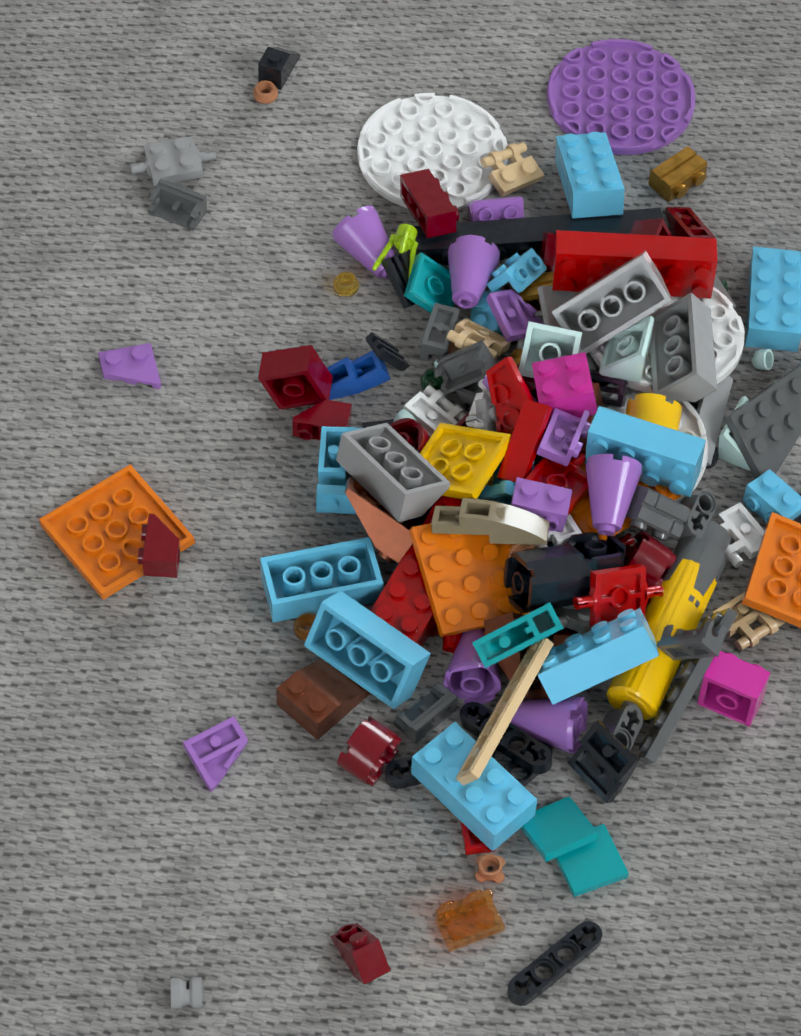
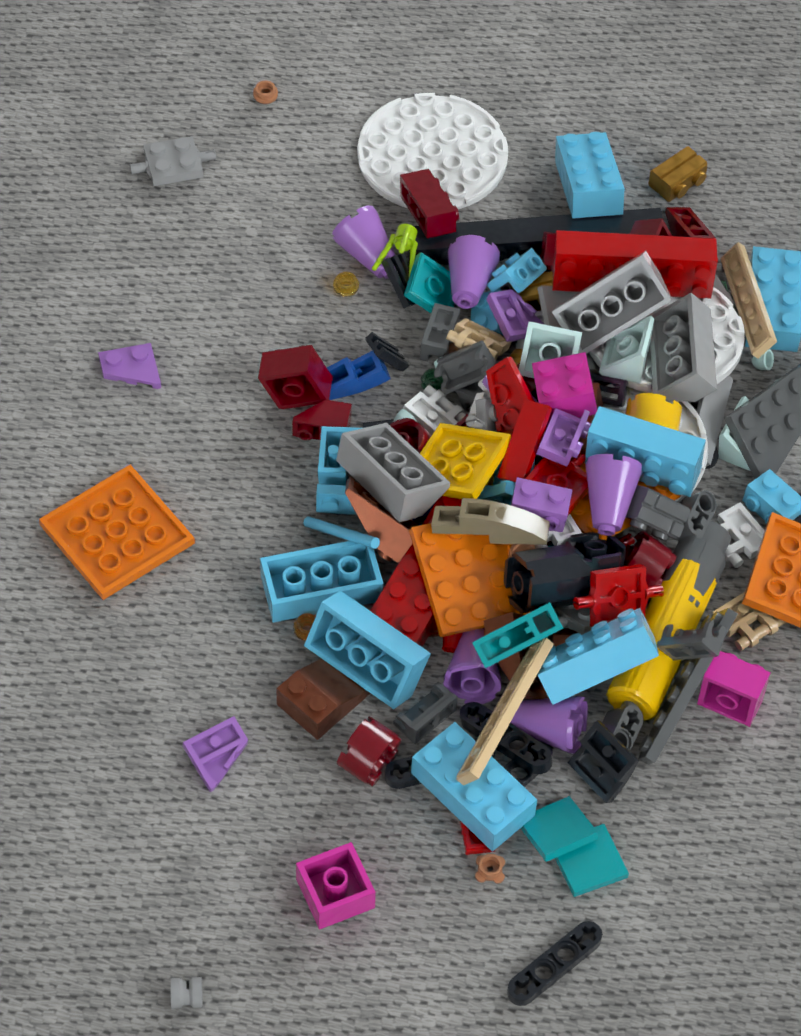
dark red slope [138,513,180,578] -> none
dark grey hinge [148,179,207,231] -> none
black slope [258,47,300,90] -> none
dark red slope [330,923,391,985] -> none
clear orange bracket [435,889,505,952] -> none
medium lavender bracket [468,196,524,222] -> none
tan plate [481,142,545,197] -> none
medium lavender tile [547,39,695,155] -> none
none -> dark pink brick [296,842,376,930]
none -> medium azure bar [303,516,380,549]
none -> tan tile [721,242,777,359]

